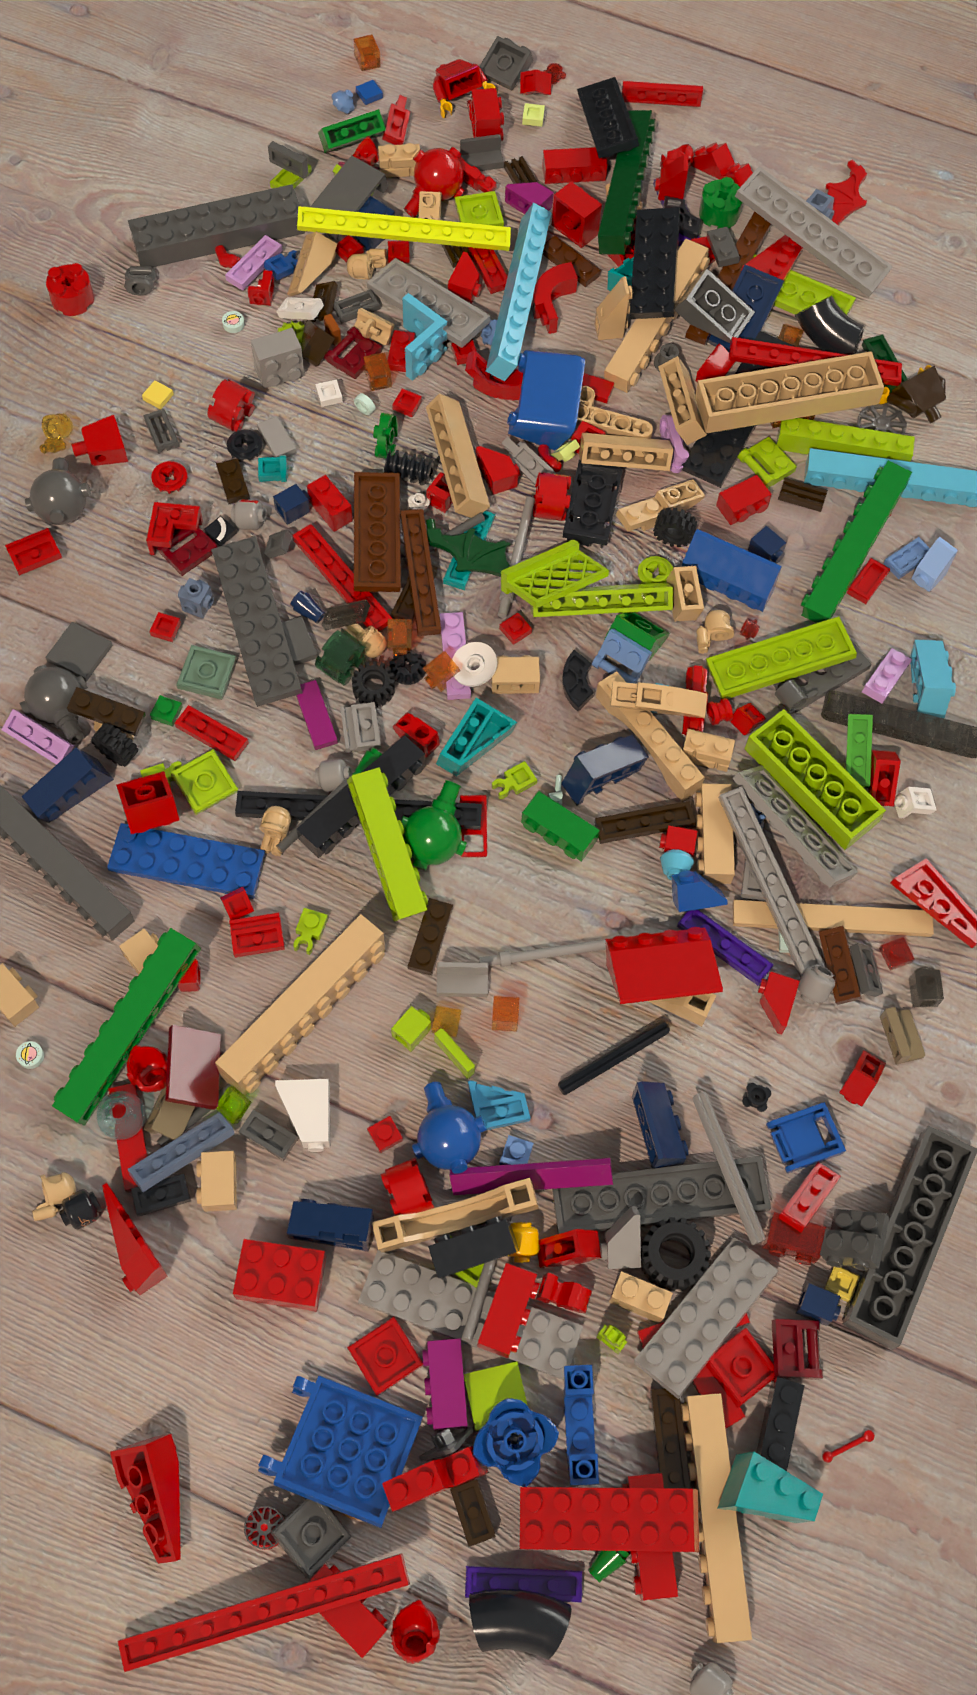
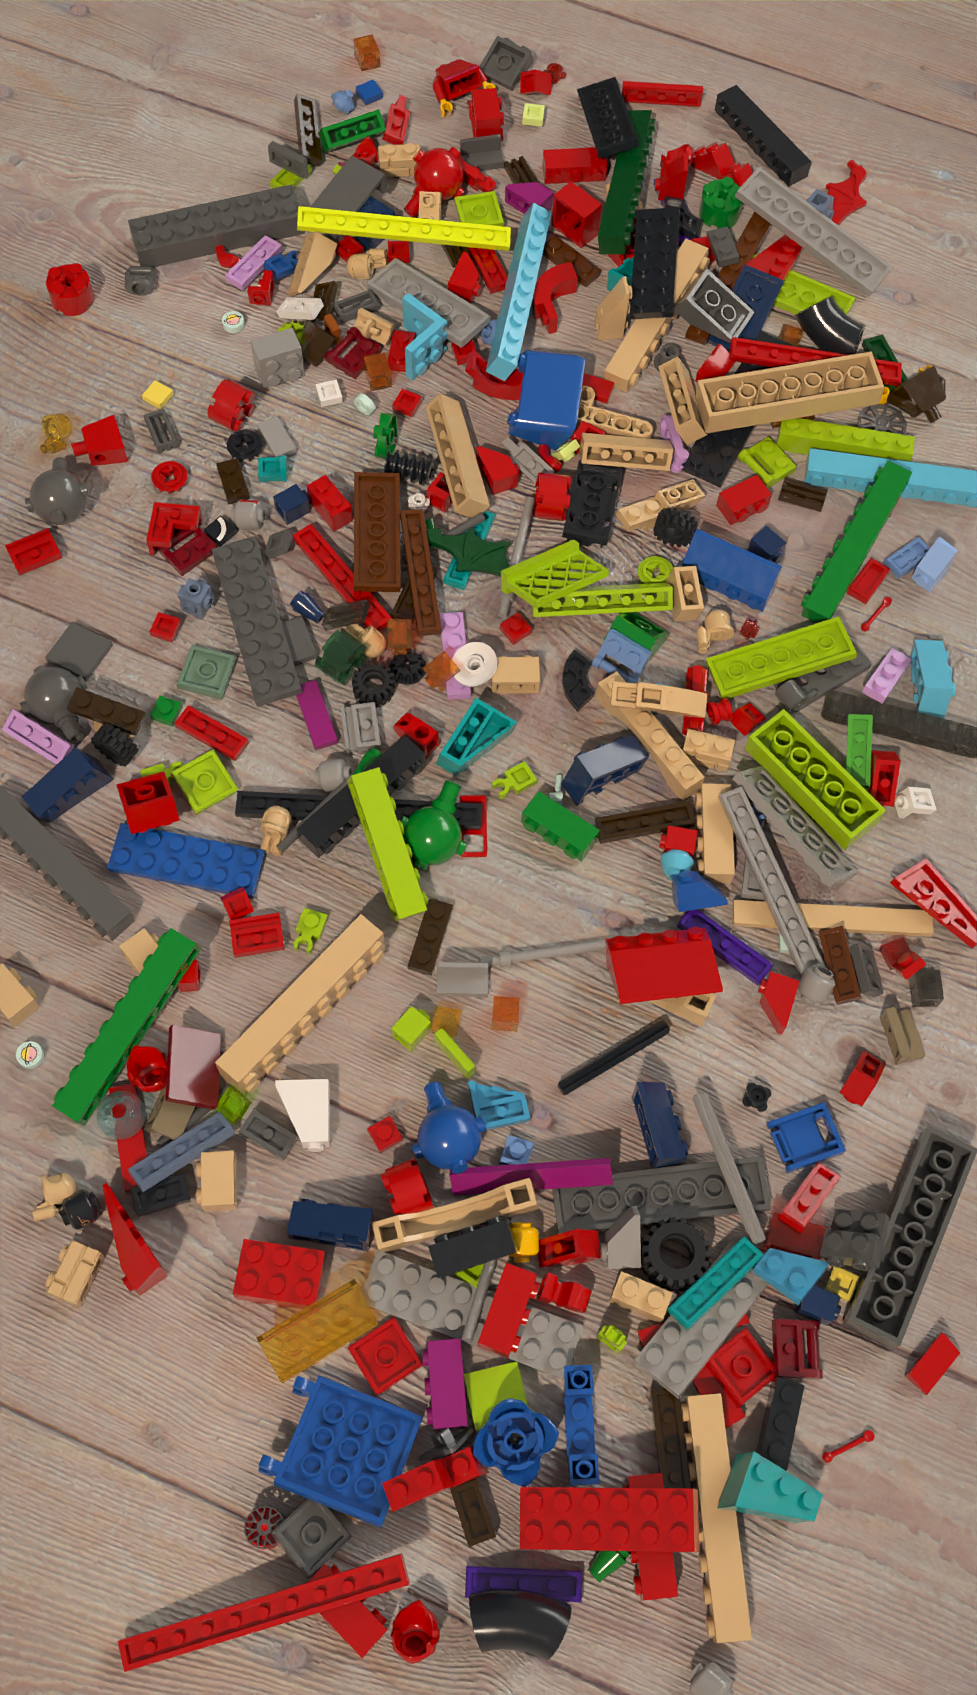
red wedge [110,1434,181,1564] -> none
none -> tan brick [46,1240,105,1308]
none -> clear yellow tile [256,1279,379,1383]
none -> dark brown plate [294,94,322,167]
none -> teal tile [667,1236,764,1332]
none -> black brick [715,85,812,187]
none -> dark azure wing [753,1248,829,1305]
none -> red hinge [861,597,892,632]
none -> red plate [892,950,927,980]
none -> red slope [904,1332,960,1395]

